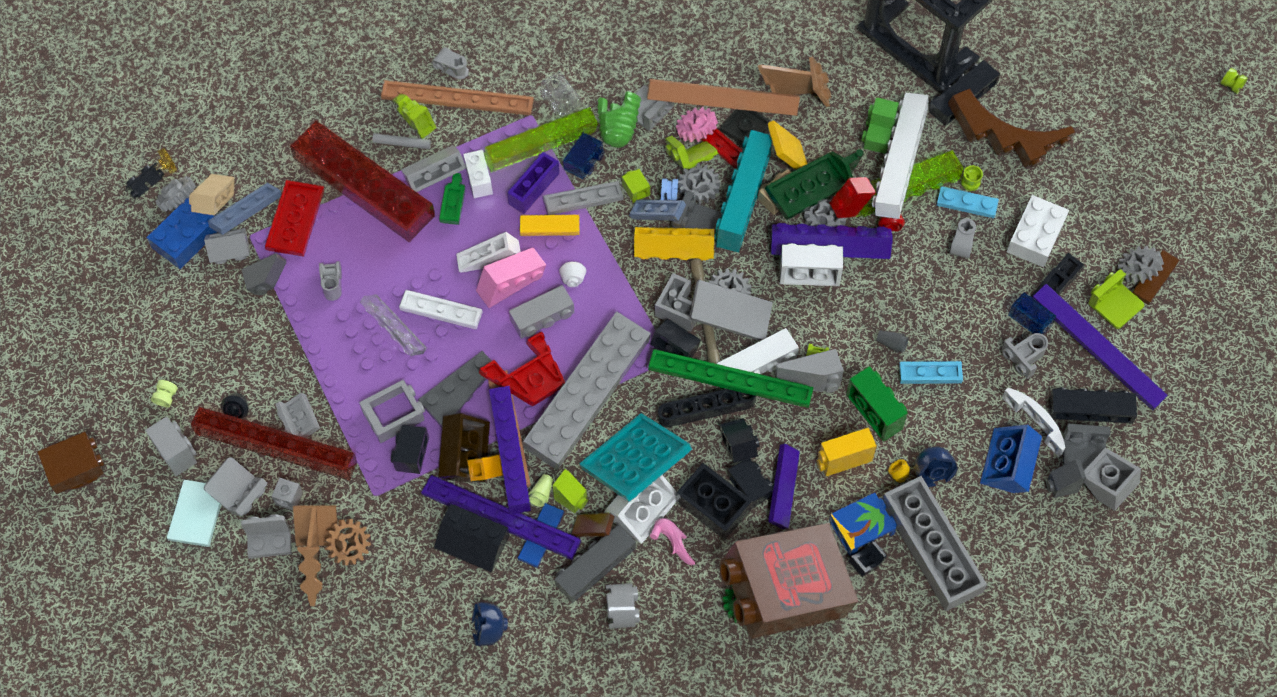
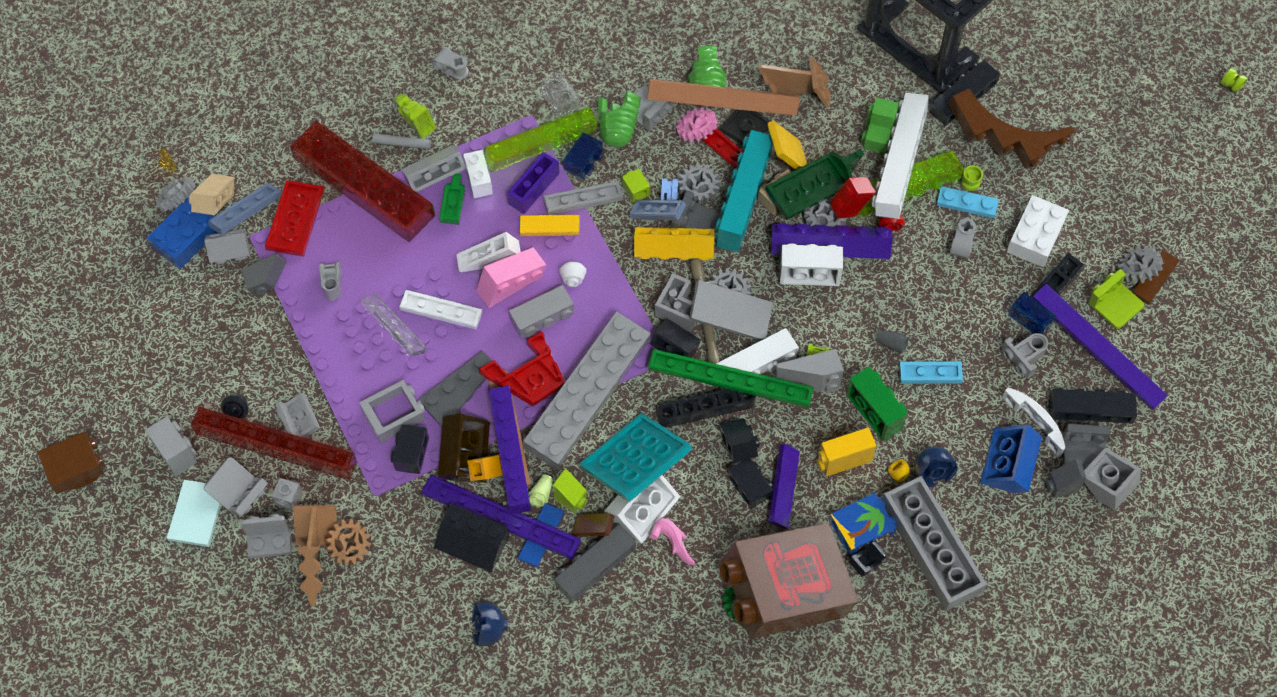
black hinge [125,162,164,199] -> none
yellowish green wheel [151,380,178,408] -> none
nougat tile [381,80,534,116] -> none
light grey brick [606,583,640,629] -> none
lime bracket [665,136,718,169] -> none
black brick [676,463,753,540] -> none
none -> bright green hair [688,46,727,87]

